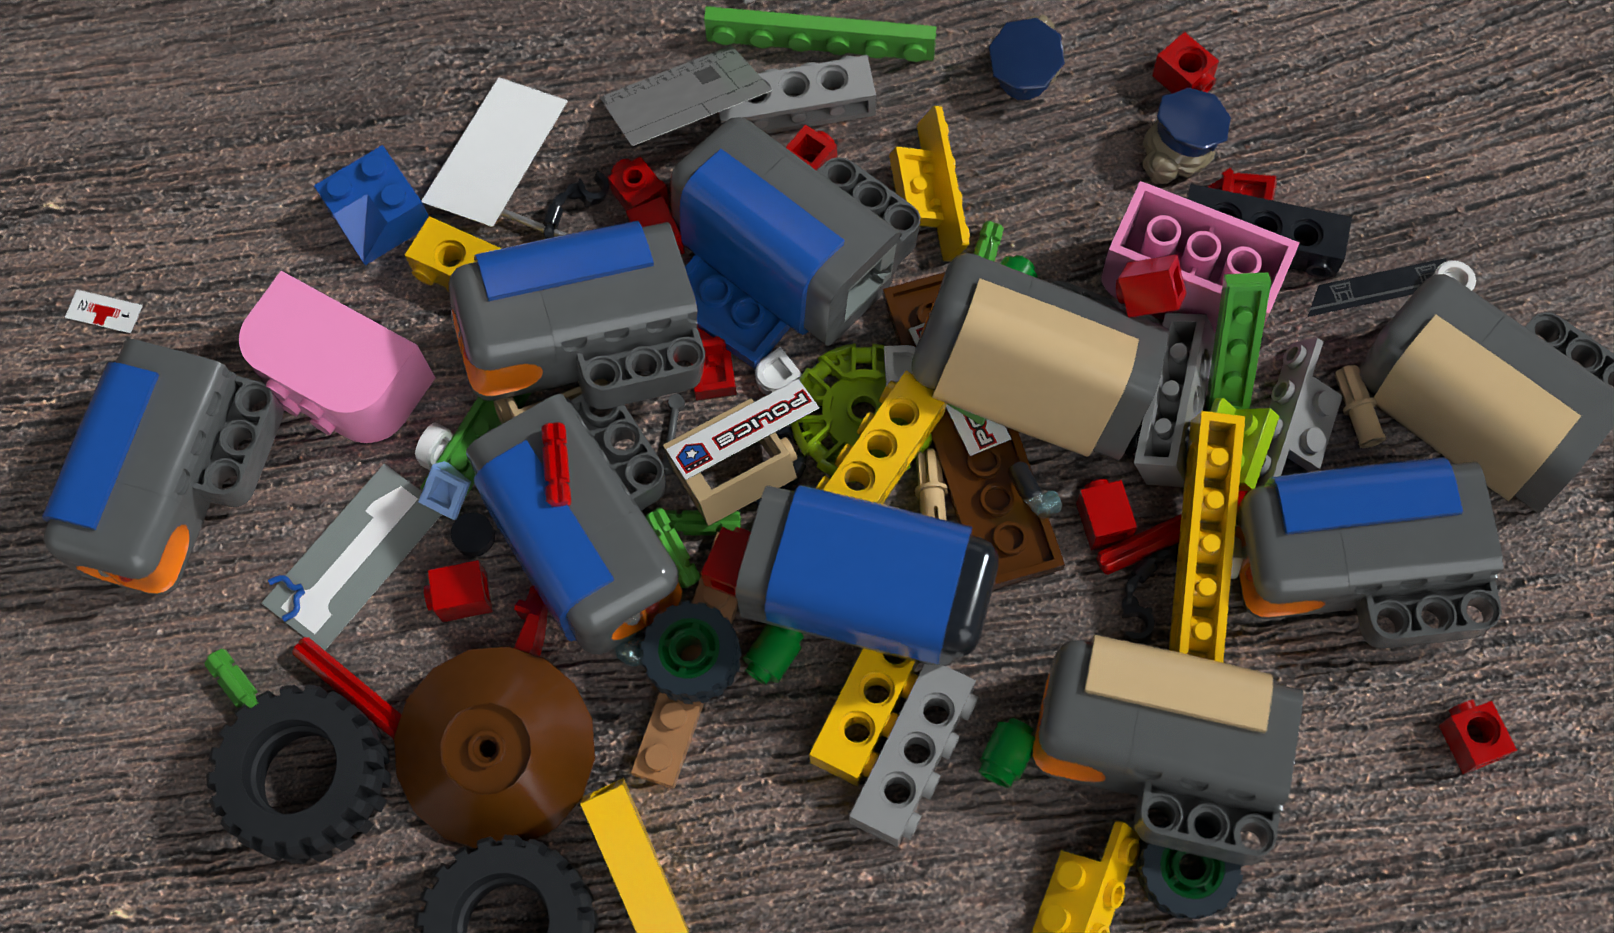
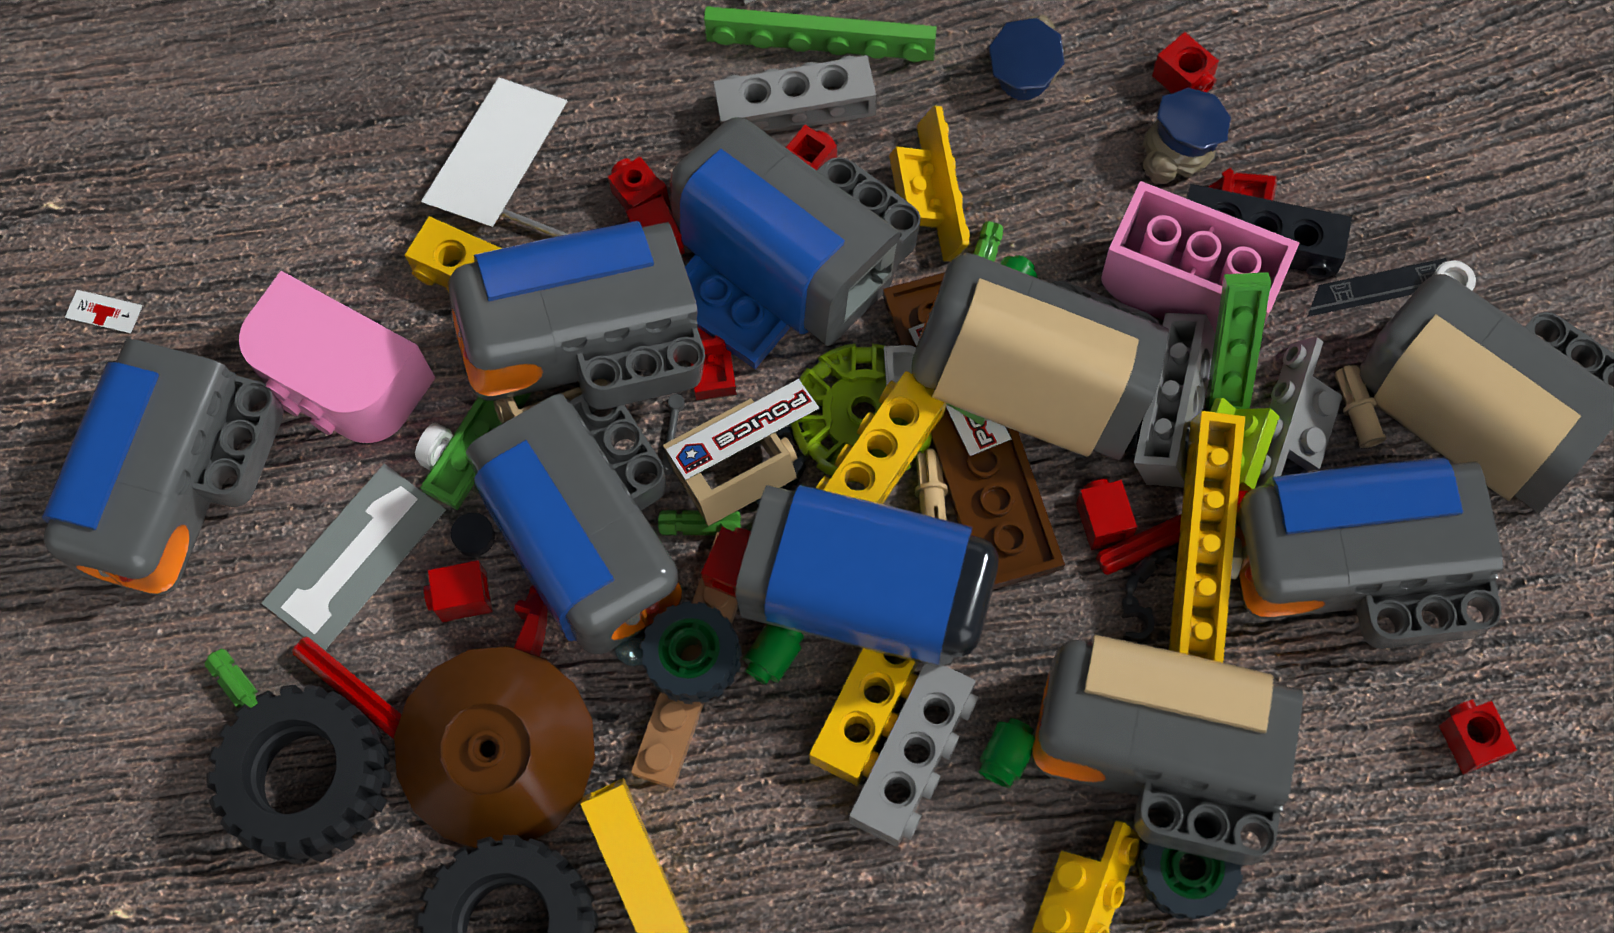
blue piece [268,575,305,622] -> none
blue slope [314,145,429,265] -> none
light blue slope [418,461,471,520] -> none
red axle [541,422,571,507] -> none
black piece [543,171,609,239] -> none
light grey sticker [600,45,772,146] -> none
bright green axle [645,508,700,588] -> none
white tile [755,347,802,395] -> none
arm [1008,462,1062,518] -> none
red brick [1115,254,1187,318] -> none

